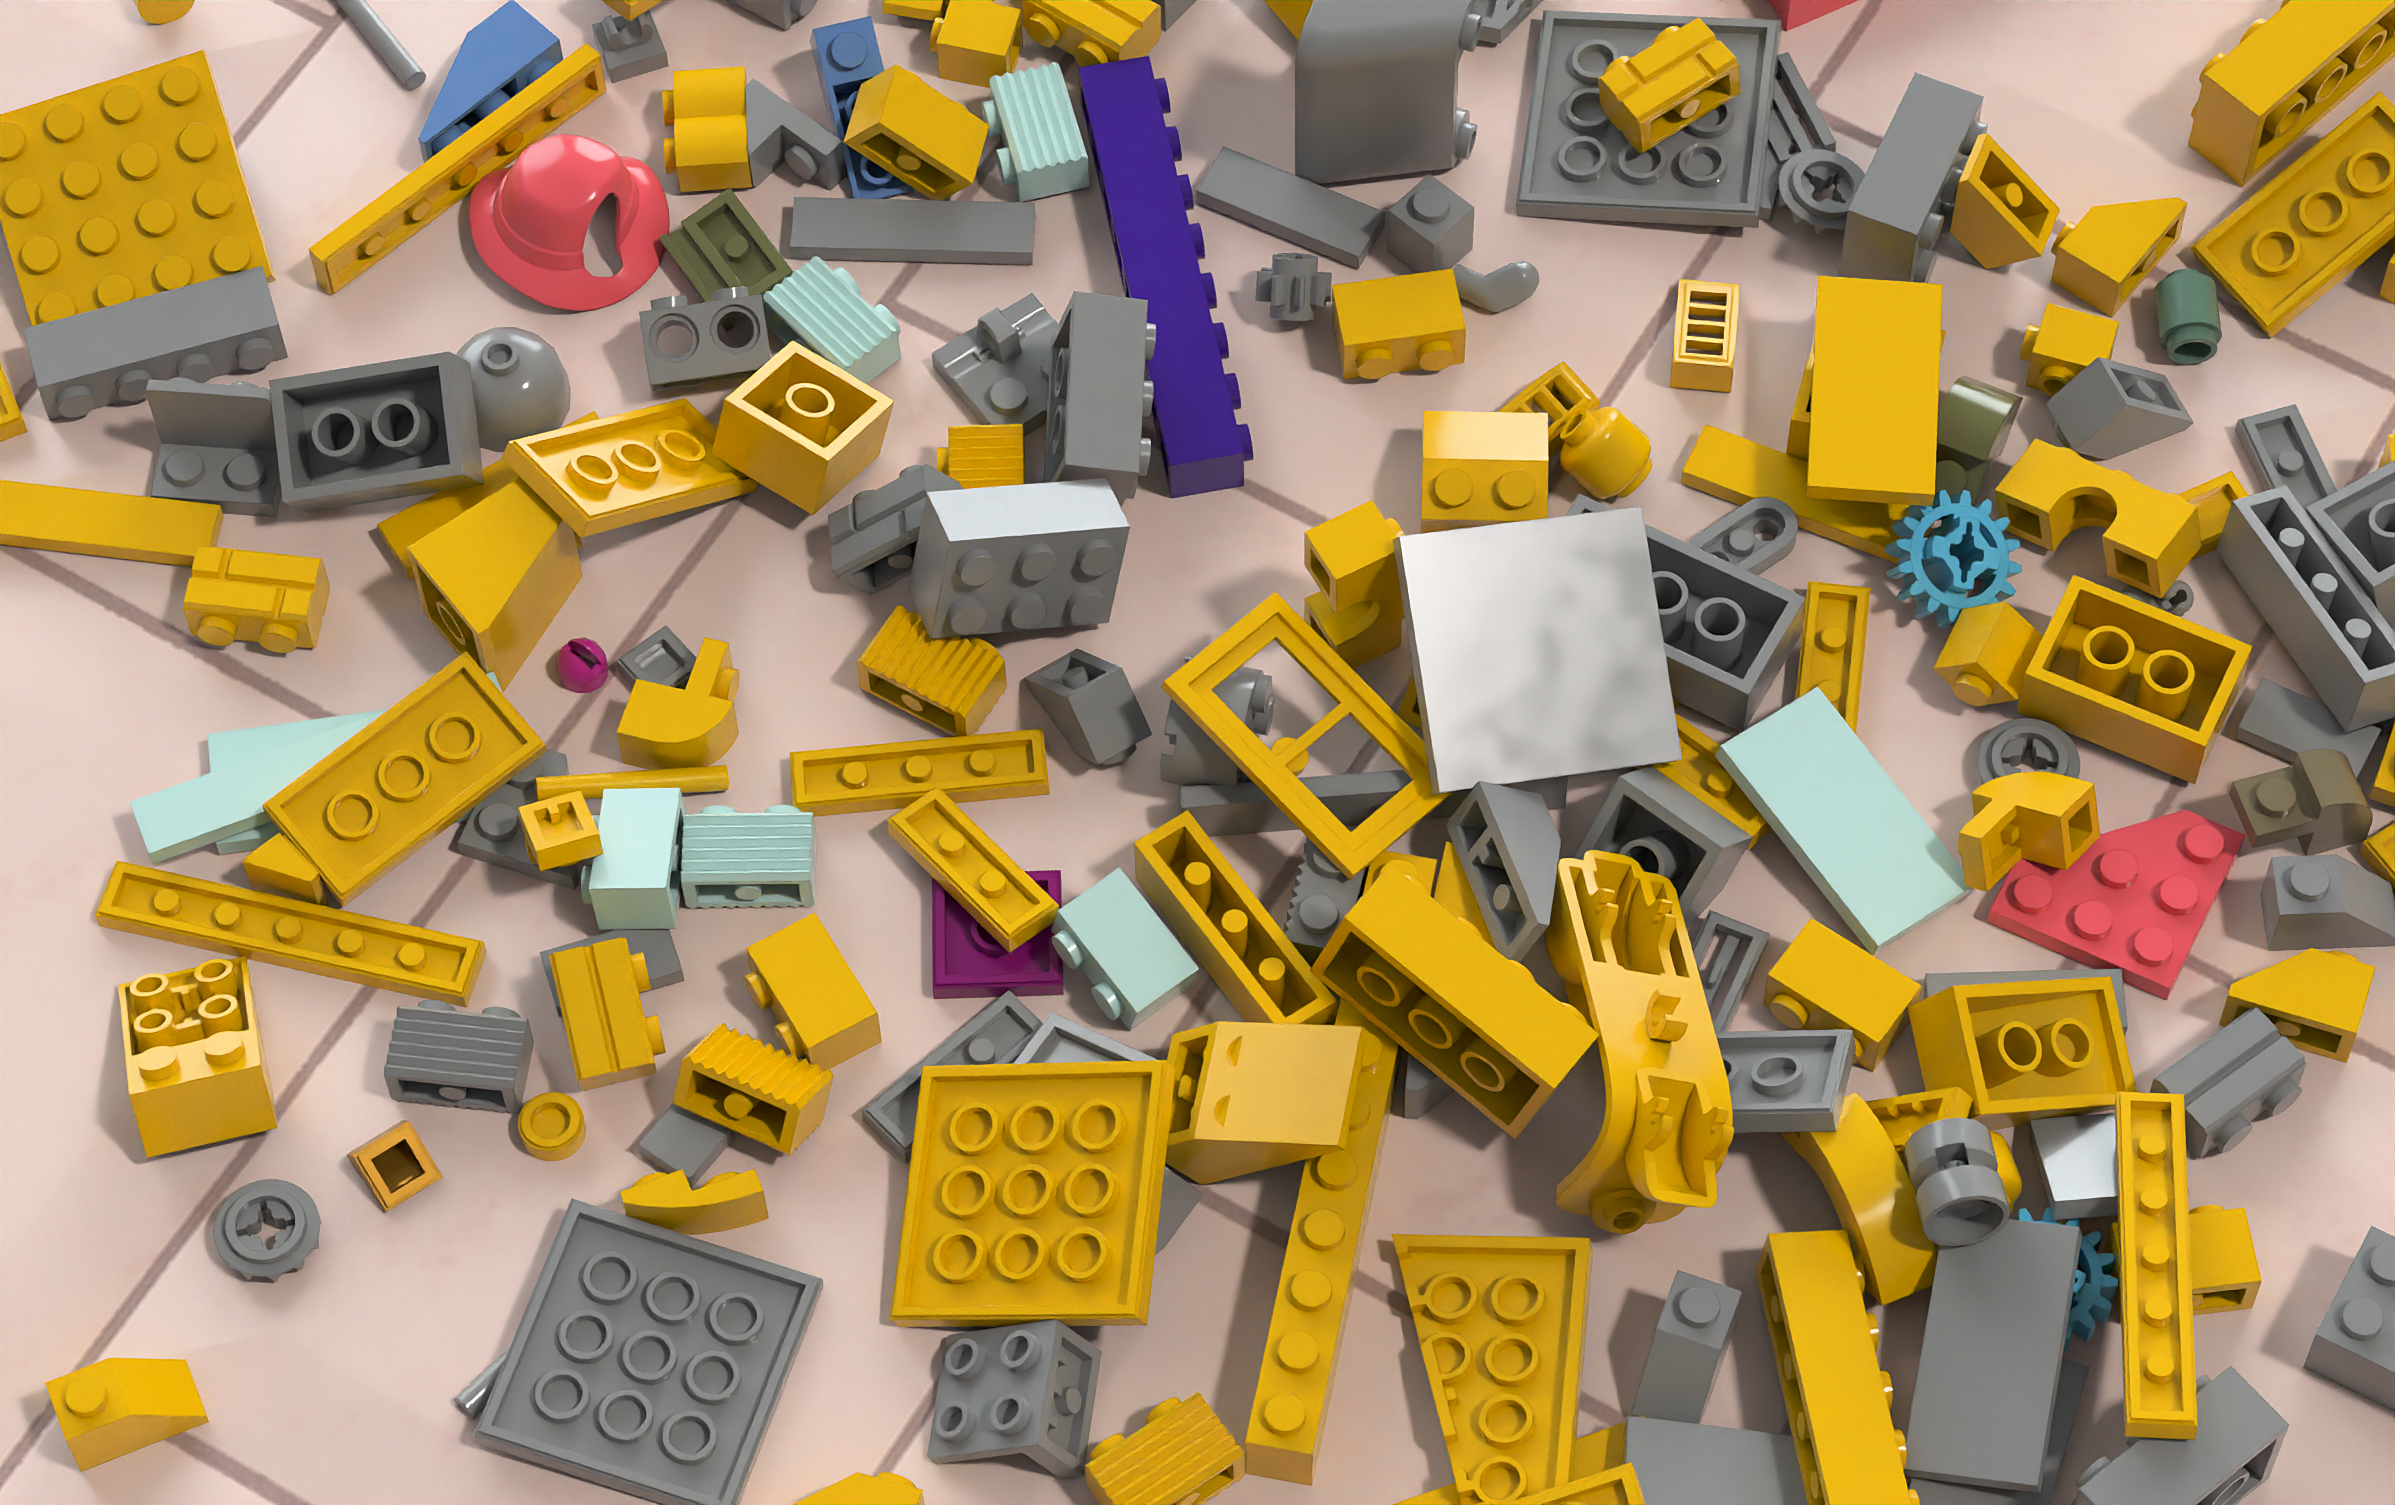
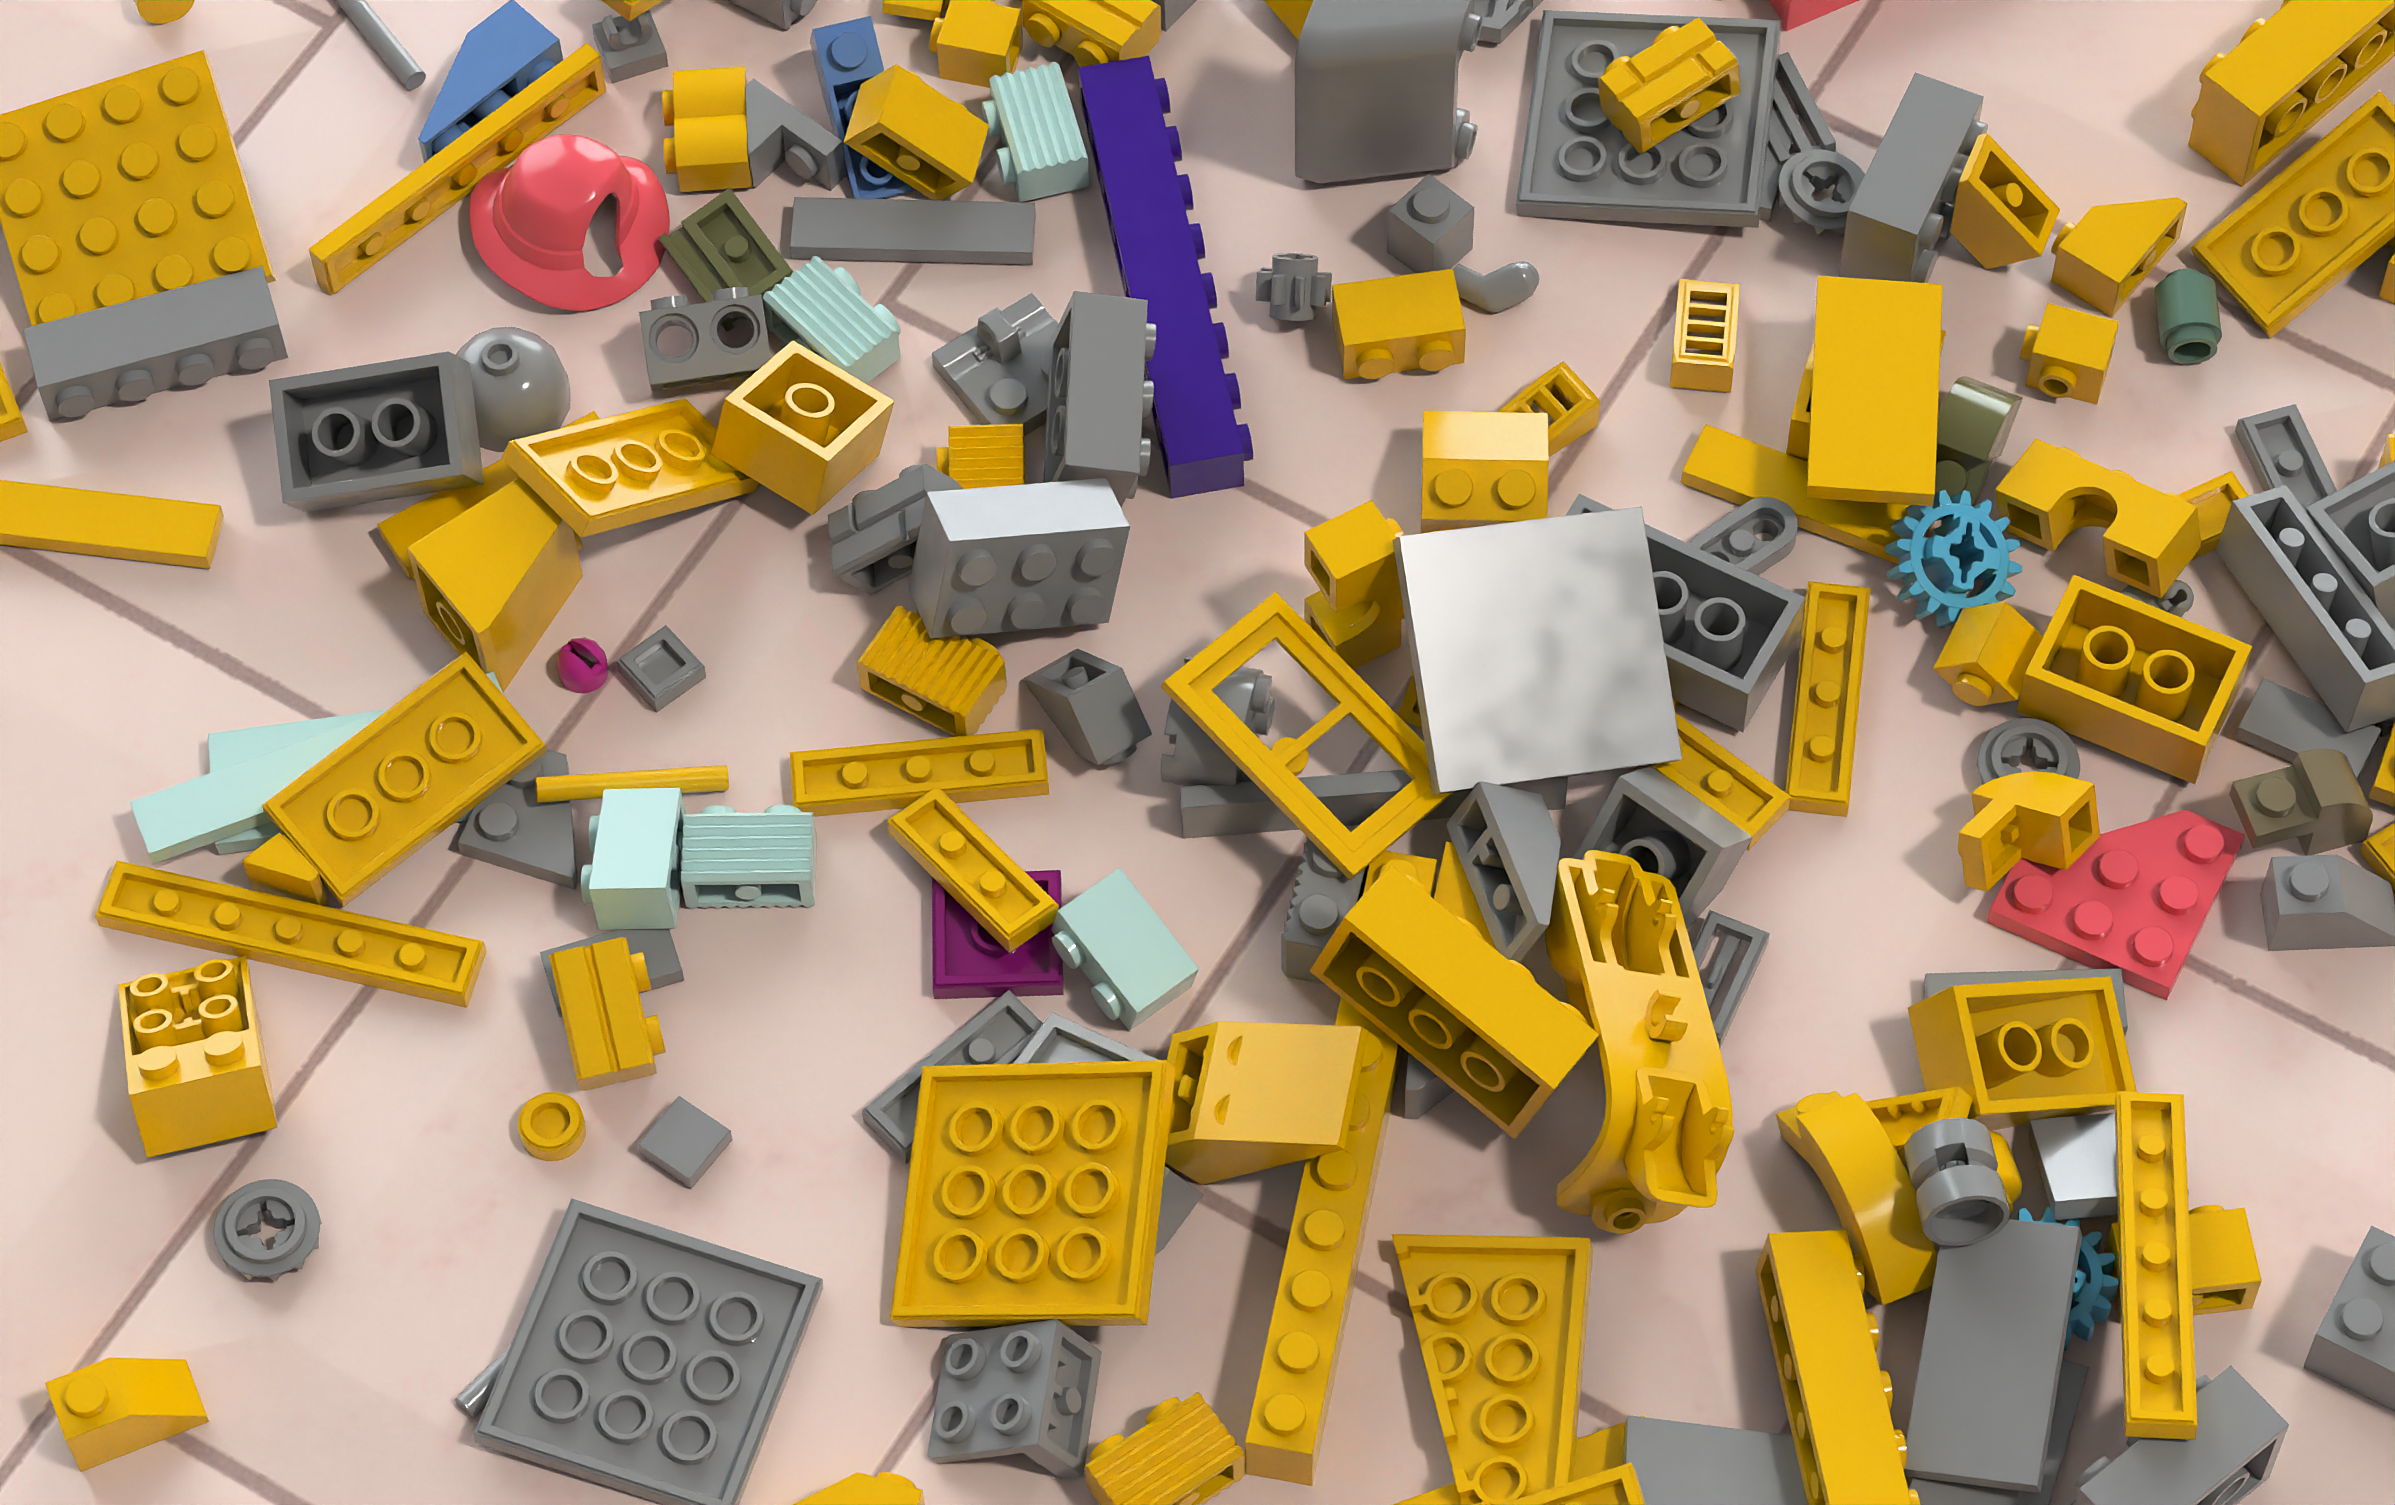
light grey bracket [145,378,281,518] -> none
yellow brick [183,545,330,653] -> none
pearl gold slope [347,1120,443,1212] -> none
light grey brick [384,1000,534,1115] -> none
yellow bracket [518,790,603,871] -> none
yellow brick [617,637,740,770] -> none
yellow slope [620,1168,769,1235] -> none
yellow brick [672,1023,834,1156] -> none
yellow brick [743,912,882,1071] -> none
yellow brick [1134,810,1337,1025] -> none
light grey tile [1196,146,1386,269] -> none
yellow head [1560,406,1653,499] -> none
light grey slope [1630,1270,1742,1424] -> none
light aqua tile [1715,687,1973,955] -> none
light grey tile [1715,1029,1856,1133] -> none
yellow brick [1763,918,1922,1072] -> none
light grey slope [2045,357,2194,460] -> none
light grey brick [2150,1007,2306,1159] -> none
yellow slope [2219,948,2376,1063] -> none

